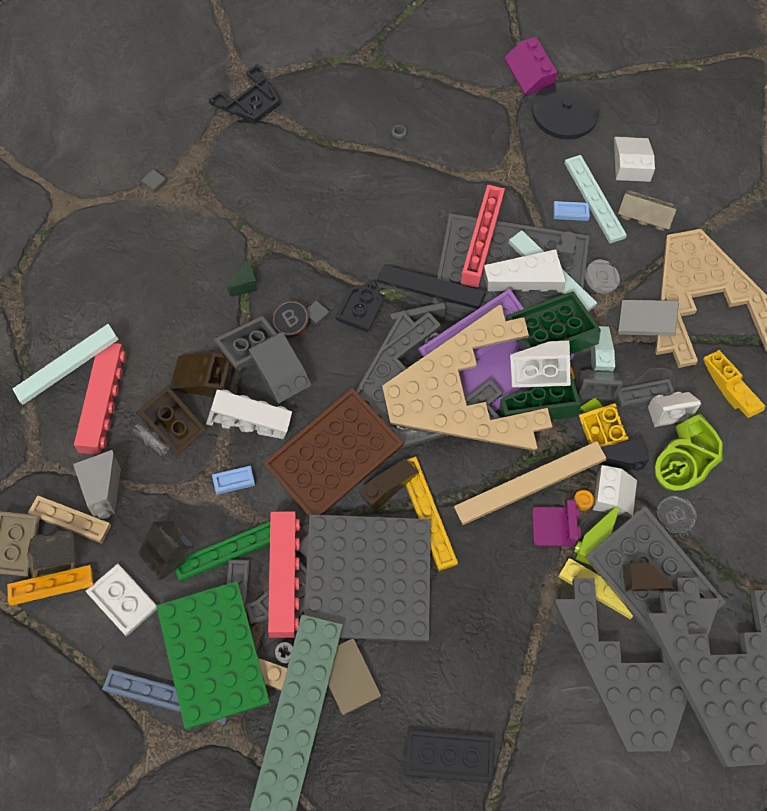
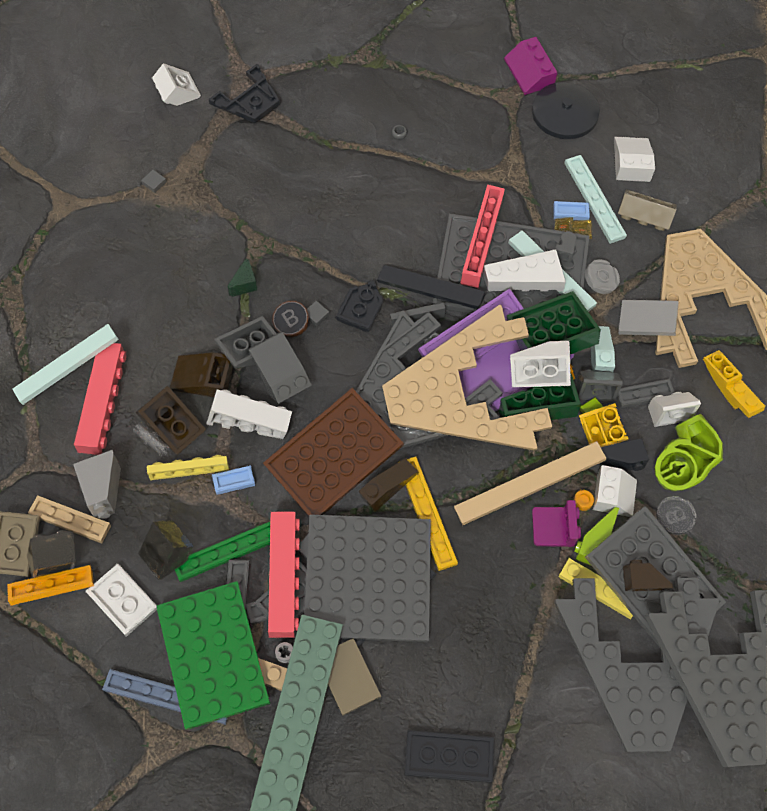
none -> light yellow plate [147,455,229,480]
none -> white slope [152,63,201,106]
none -> clear yellow slope [555,217,592,239]

